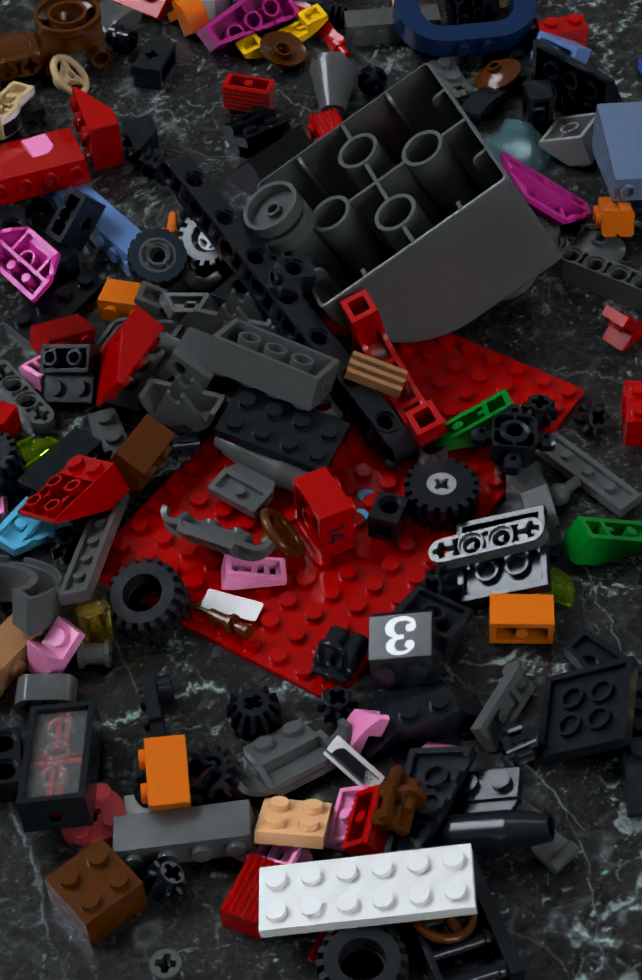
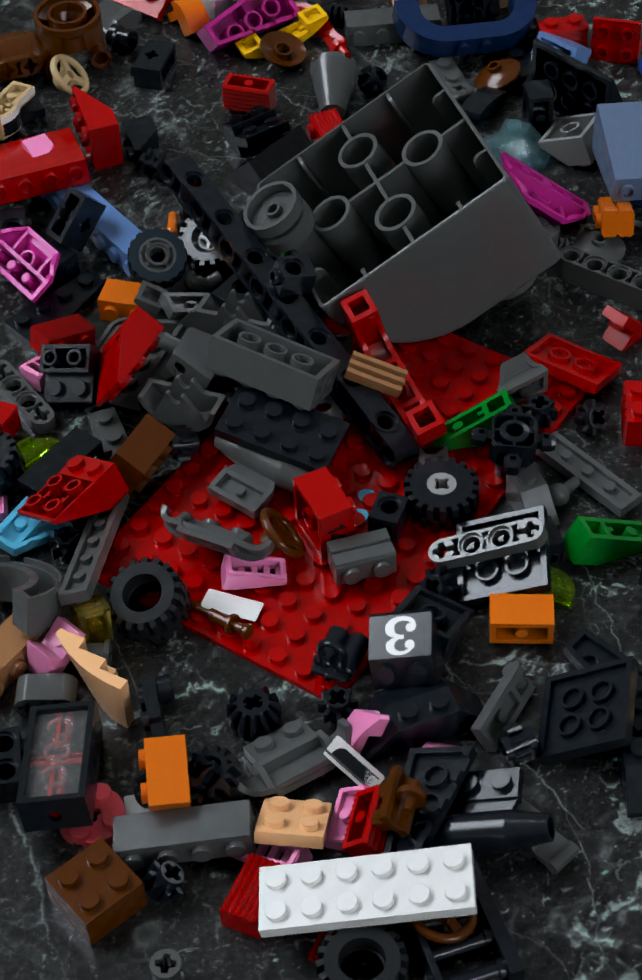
none -> light nougat slope [55,628,135,728]
none -> dark grey brick [326,528,396,586]
none -> dark grey slope [497,352,549,405]
none -> red plate [522,333,623,394]
none -> red bracket [590,16,642,65]

